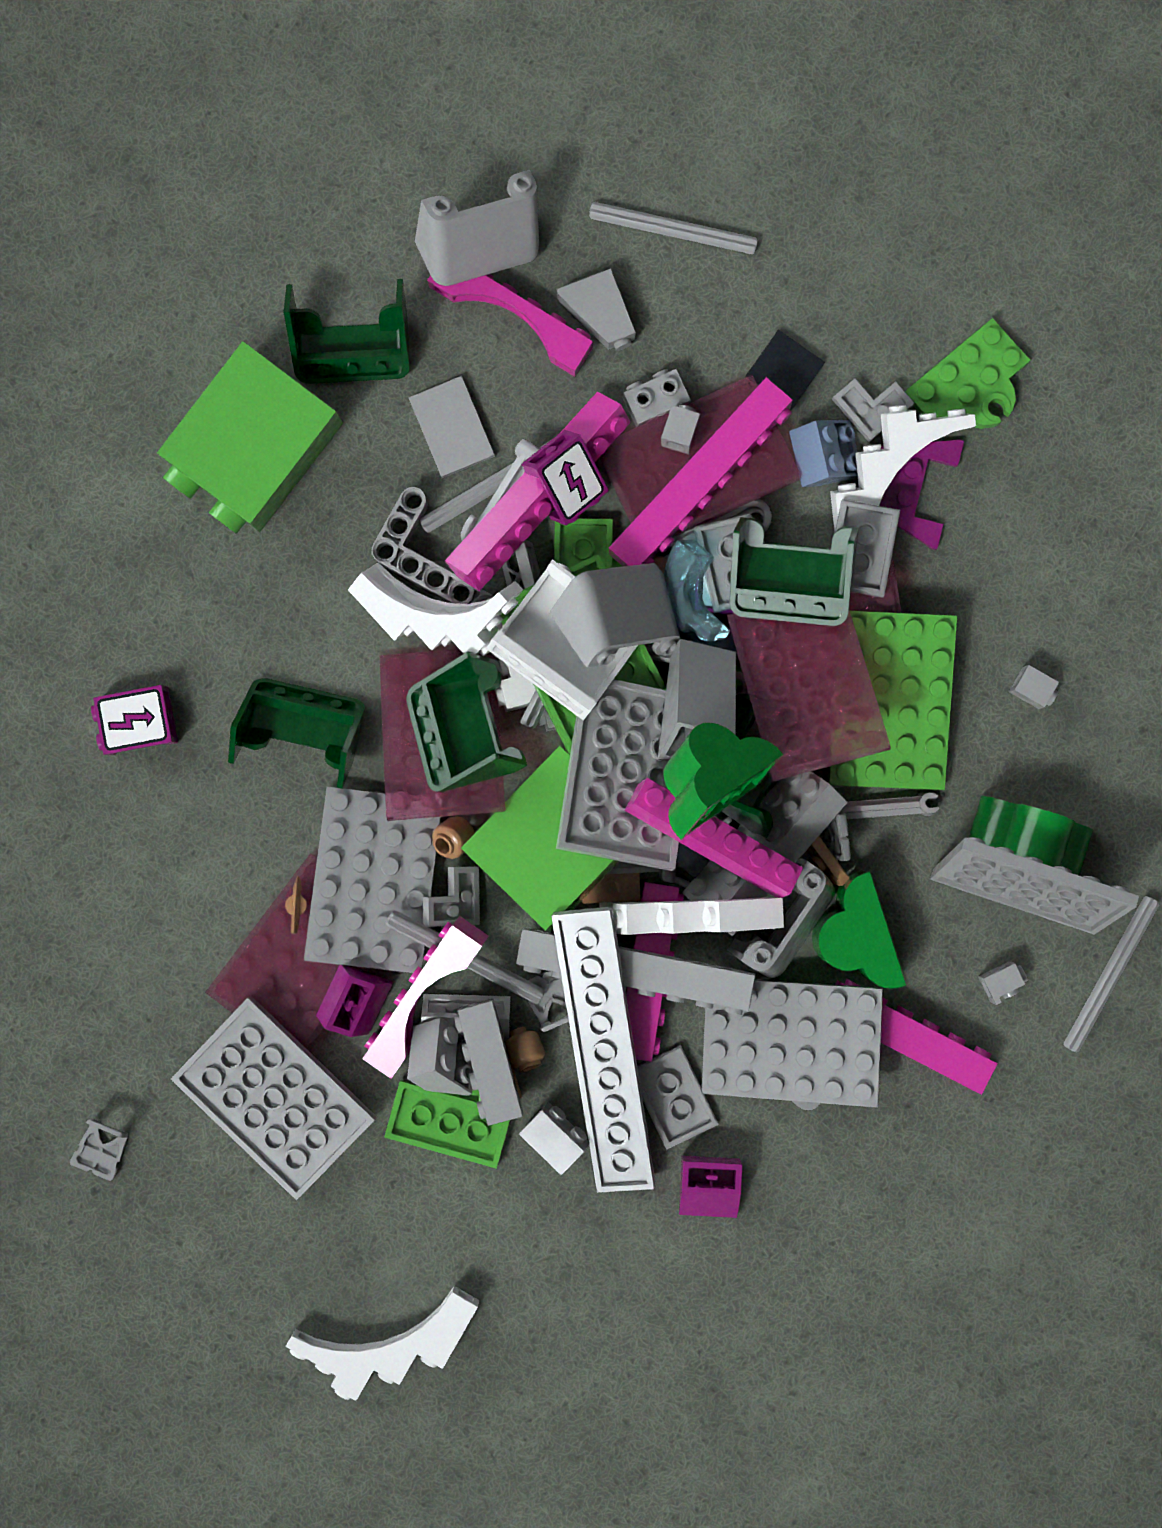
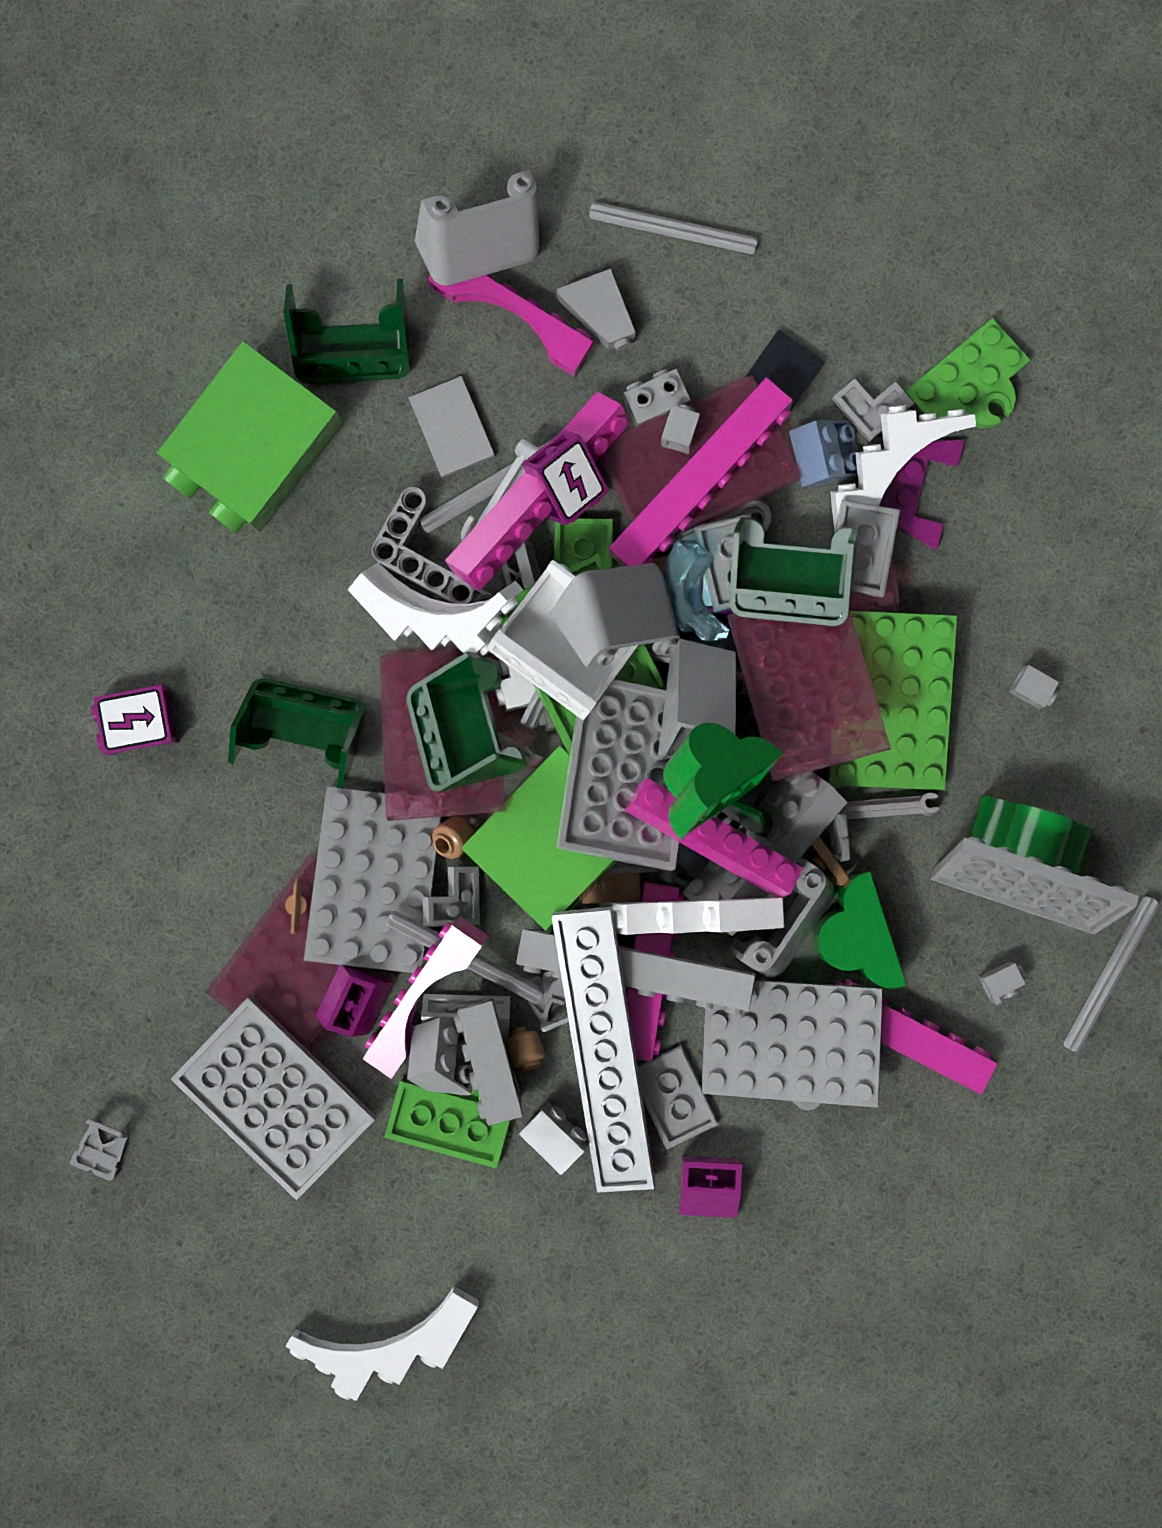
none -> light grey piece [498,733,545,766]

